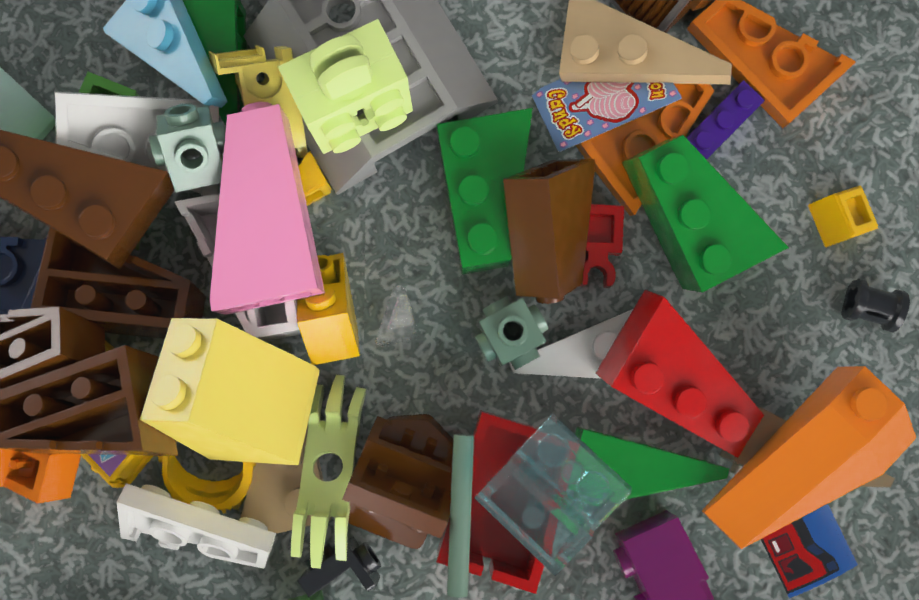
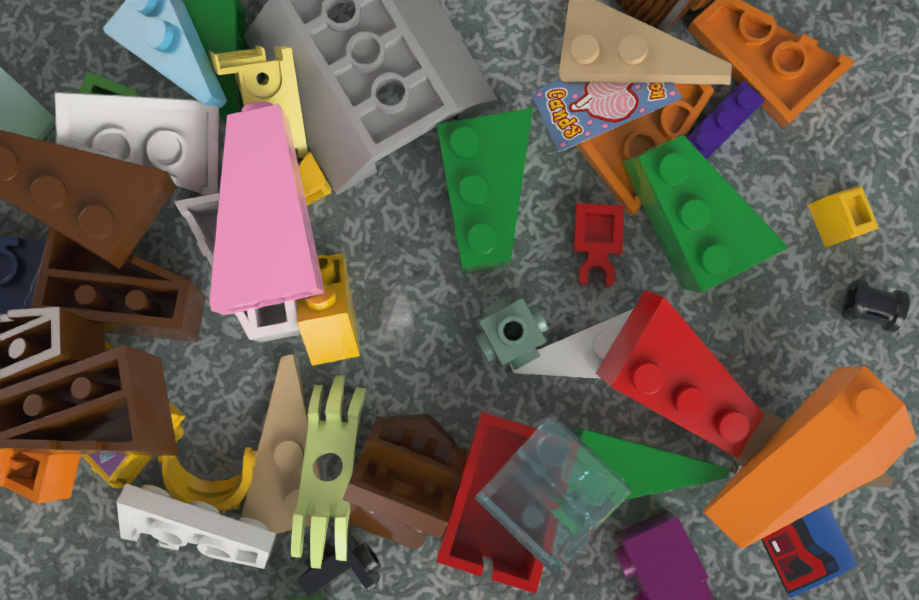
light yellow slope [140,318,320,465] -> none
sand green brick [149,104,226,193] -> none
yellowish green brick [278,19,413,154] -> none
sand green bar [447,434,474,598] -> none
reddish brown slope [503,159,595,304] -> none

